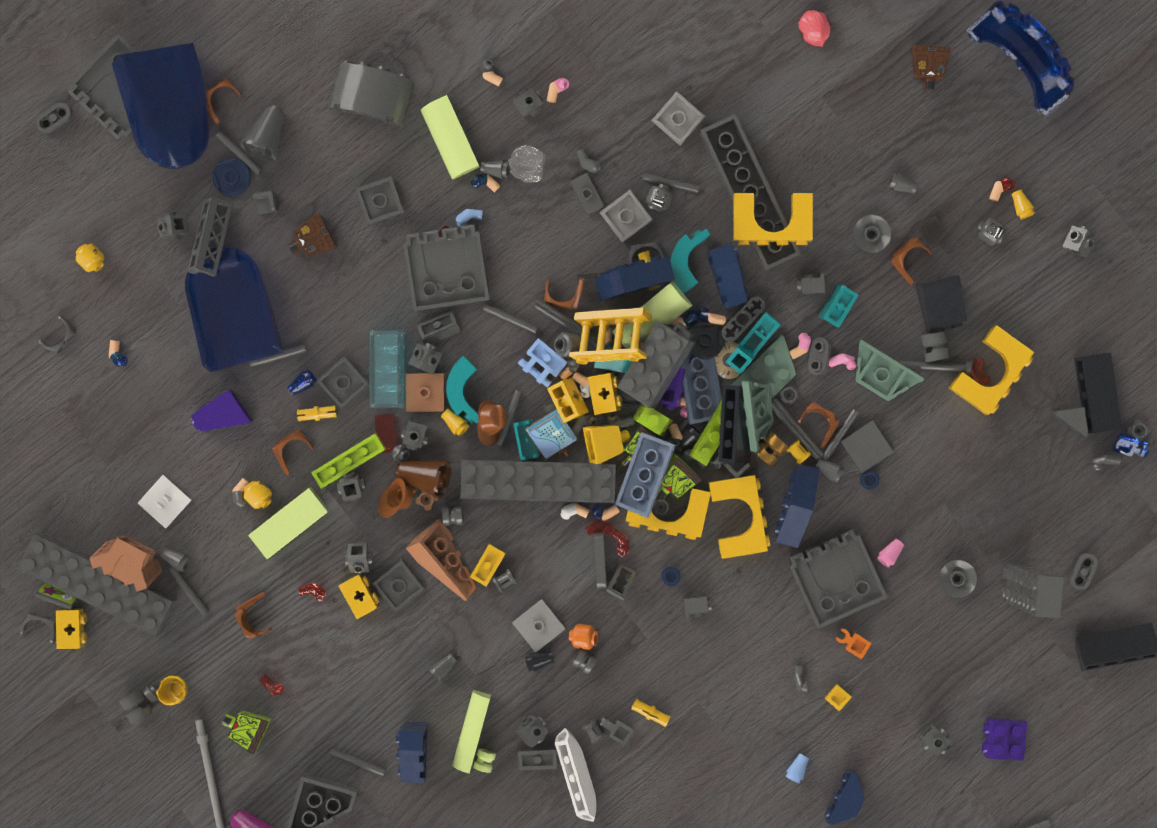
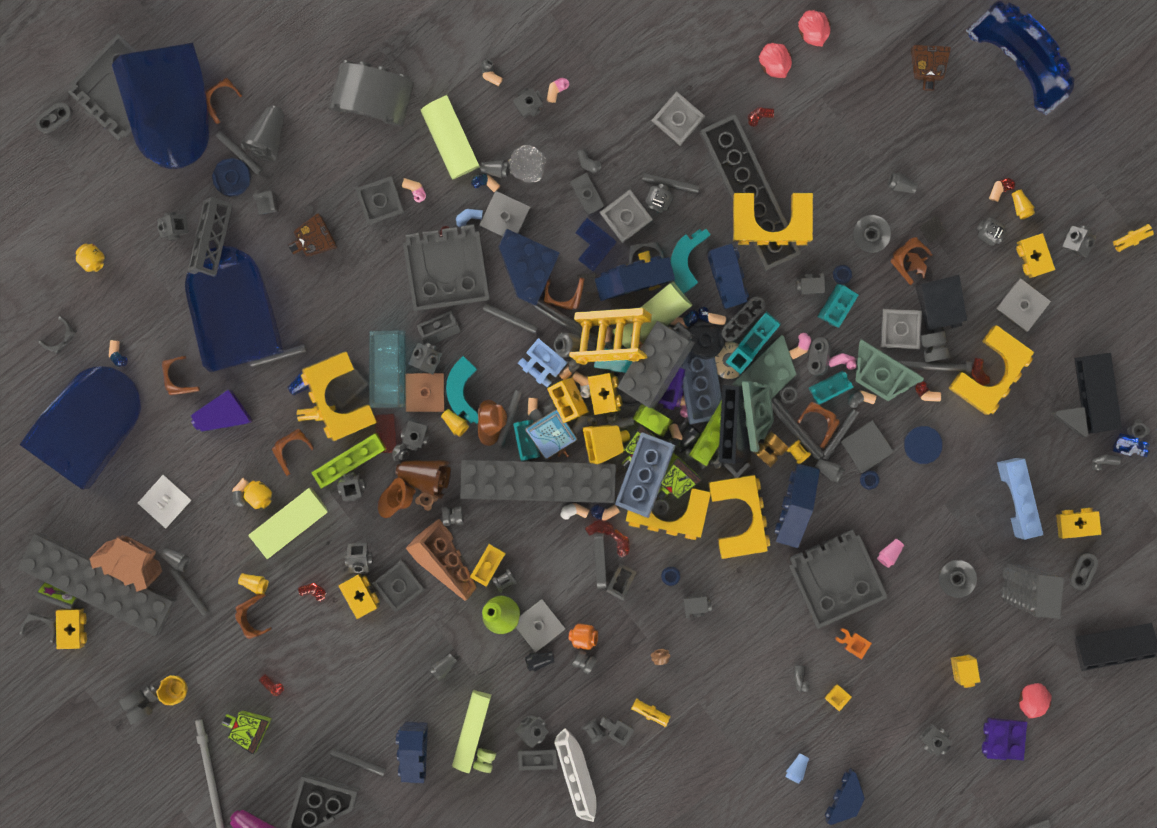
none -> clear blue windscreen [20,366,141,490]
none -> dark orange helmet [162,356,200,395]
none -> yellow cone [238,573,269,595]
none -> yellow arch [301,352,377,441]
none -> arm [402,178,426,203]
none -> light grey plate [479,191,530,236]
none -> lime cone [482,596,520,634]
none -> dark blue brick [498,229,559,306]
none -> arm [528,398,545,422]
none -> clear blue plate [575,218,617,272]
none -> medium nougat plate [651,649,671,665]
none -> clear red arm [748,107,774,127]
none -> coral hair [759,43,792,78]
none -> teal hinge [809,371,853,405]
none -> dark blue plate [833,265,852,284]
none -> arm [848,390,877,408]
none -> light grey plate [881,309,922,349]
none -> dark blue tile [904,426,943,464]
none -> dark orange piece [906,252,928,279]
none -> arm [915,381,941,401]
none -> yellow brick [951,655,980,688]
none -> light grey plate [996,278,1051,332]
none -> light blue arch [997,458,1043,540]
none -> yellow brick [1016,233,1055,278]
none -> coral hair [1018,683,1052,718]
none -> yellow brick [1056,508,1101,539]
none -> yellow pin [1113,224,1154,252]

